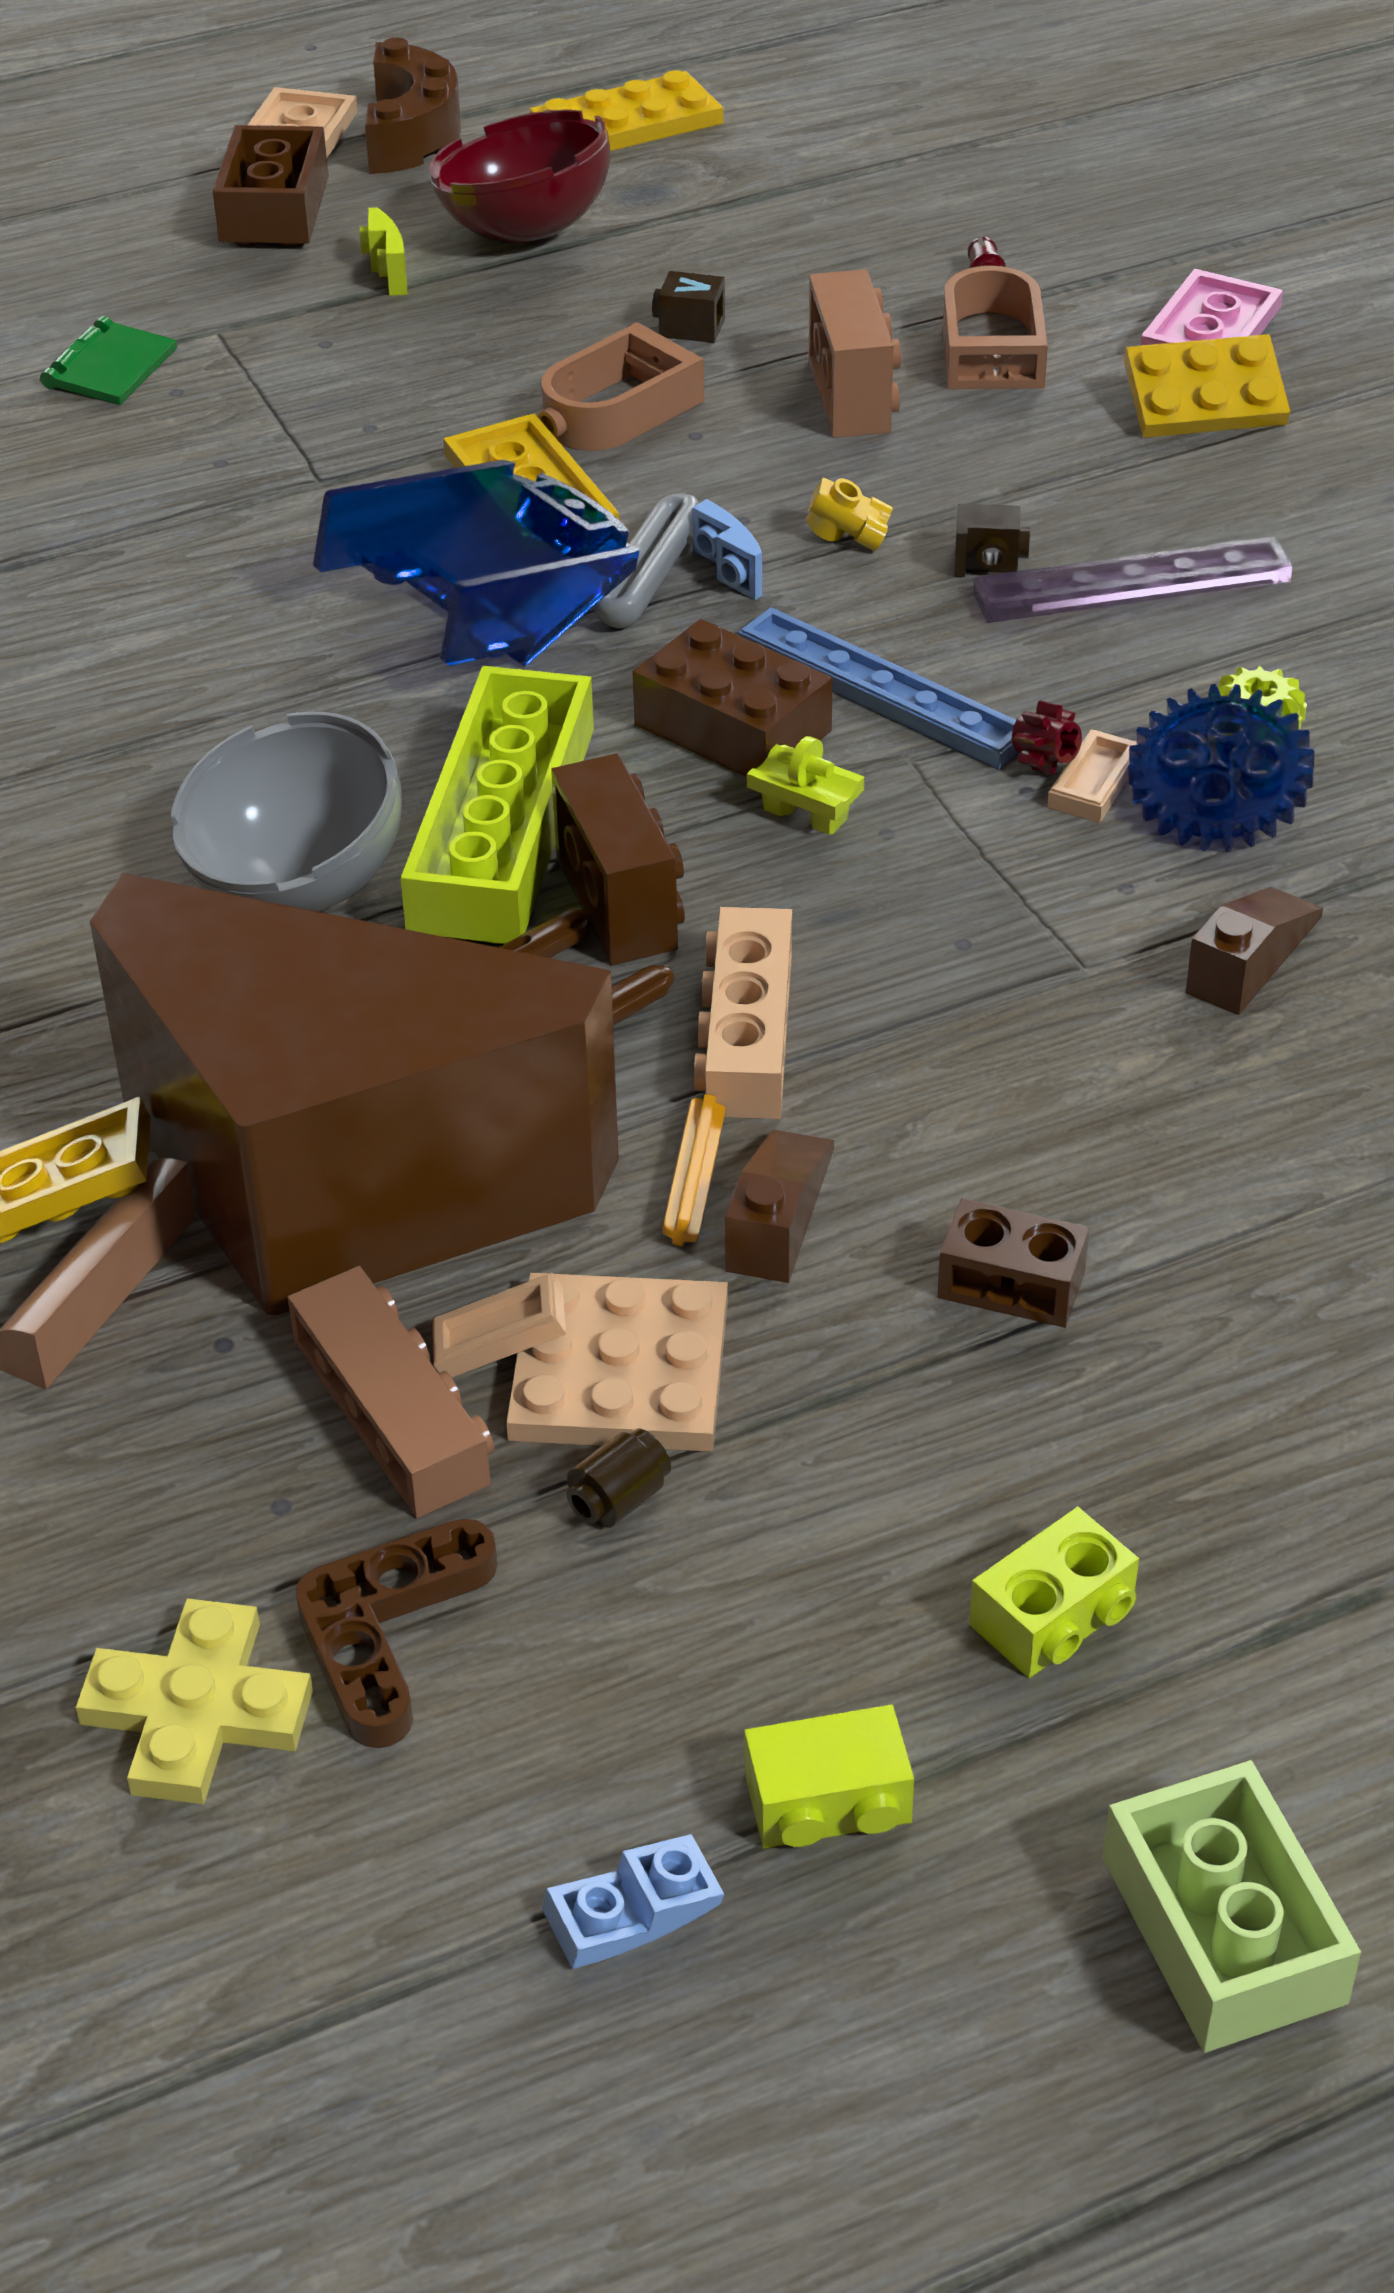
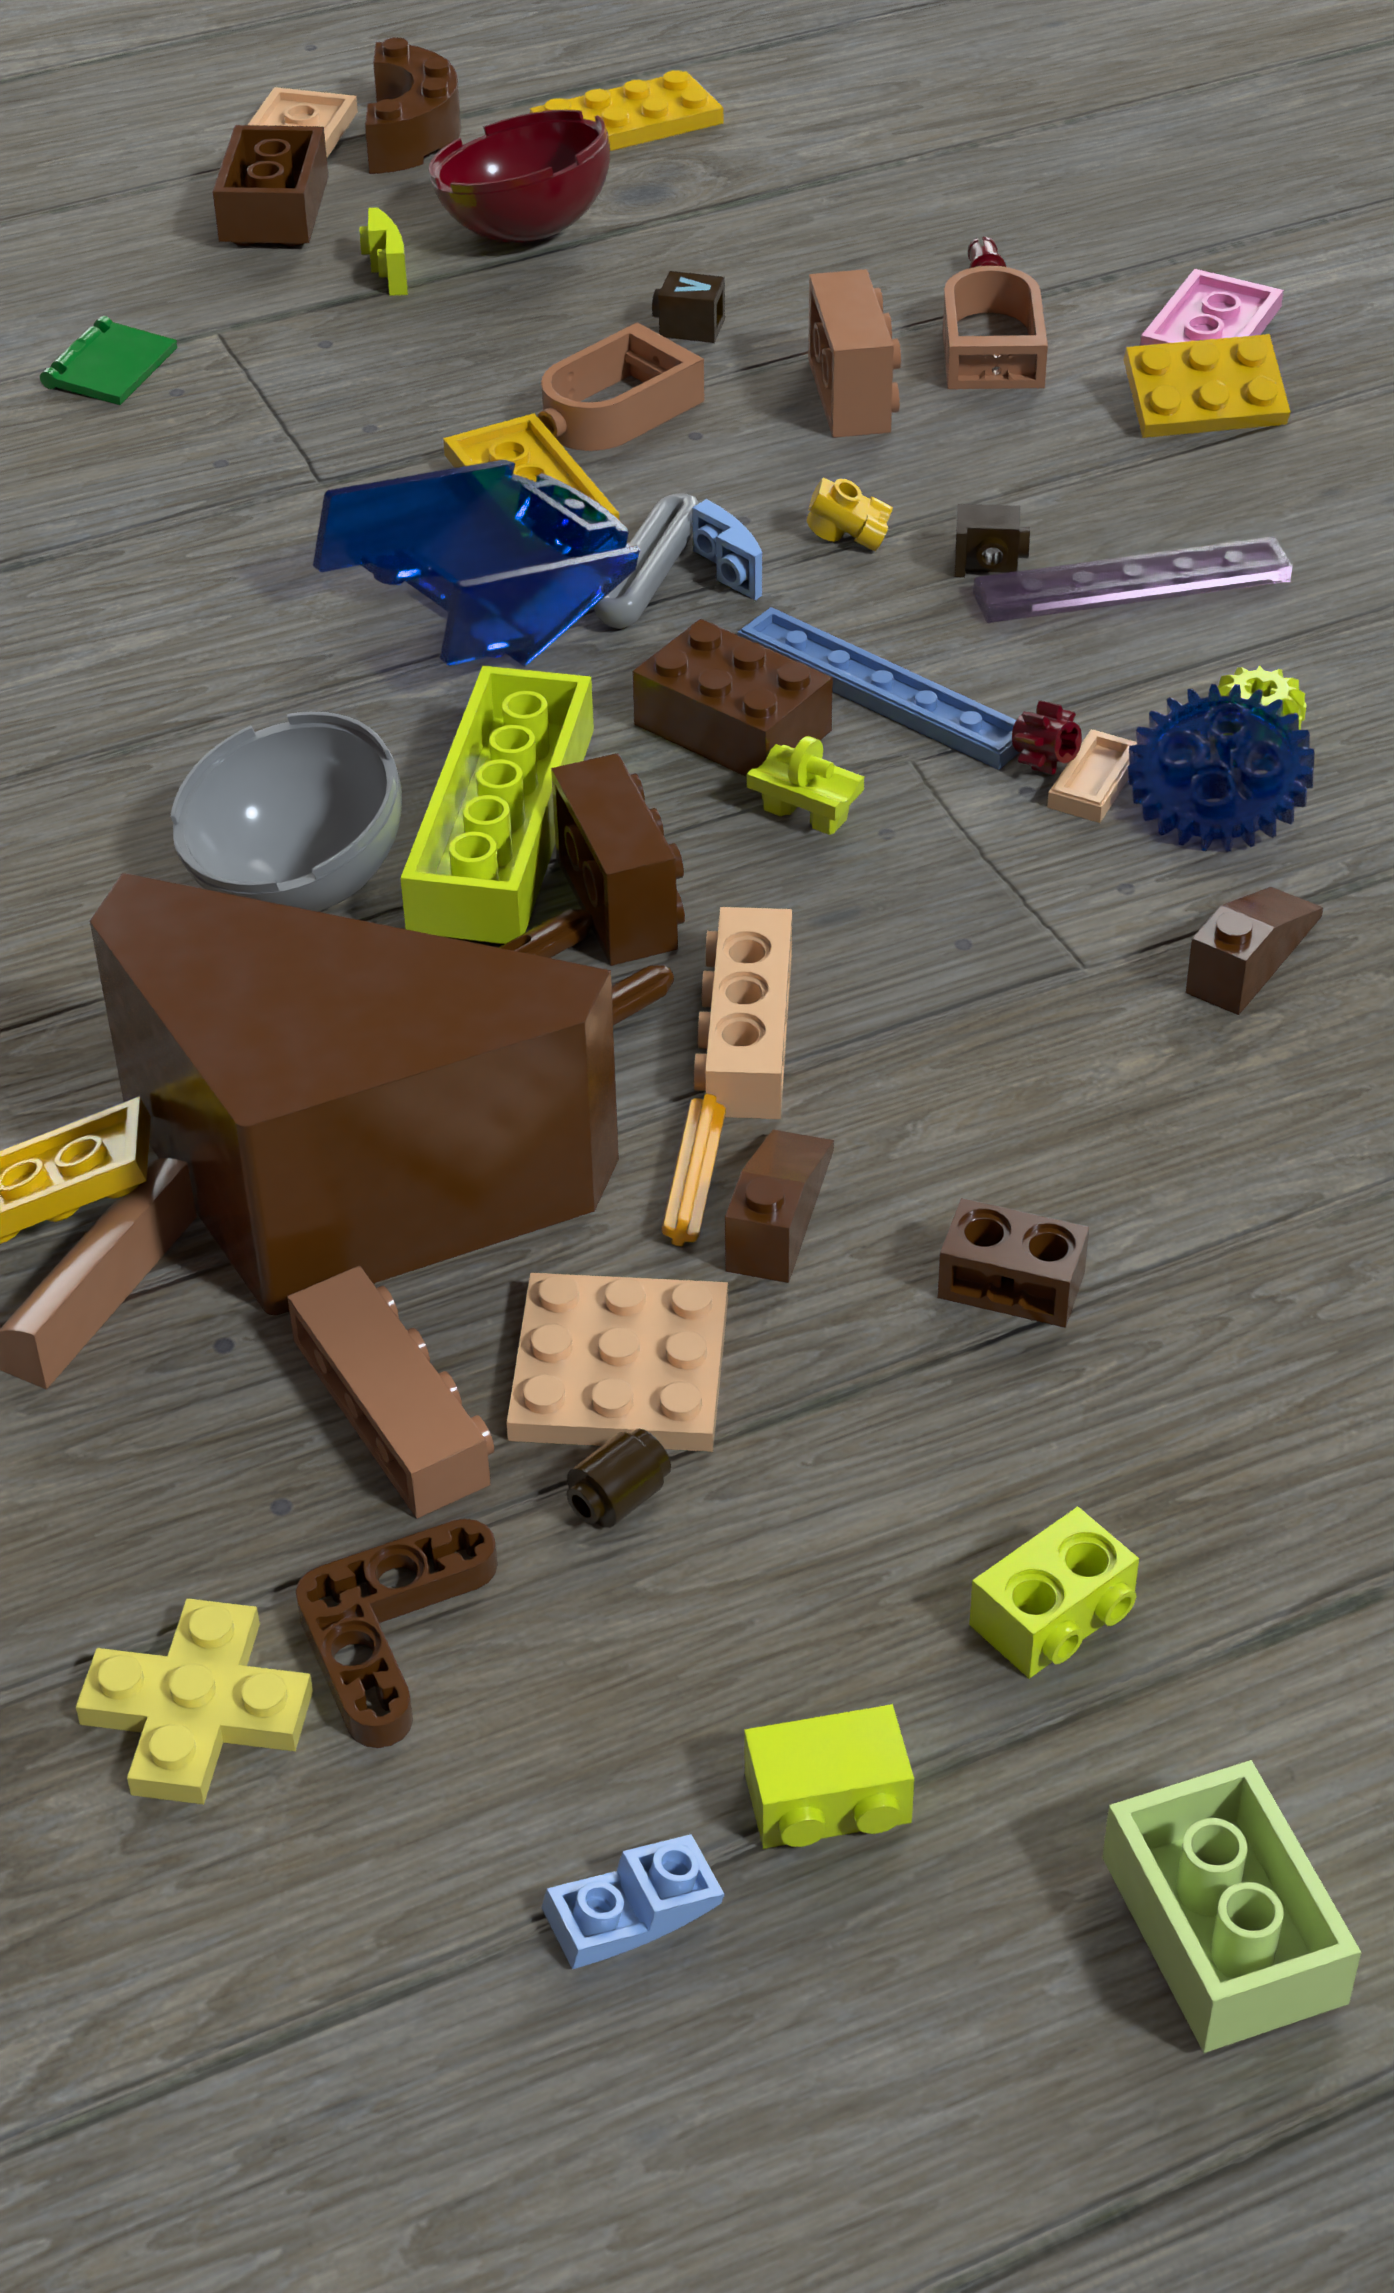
light nougat tile [432,1273,566,1378] -> none

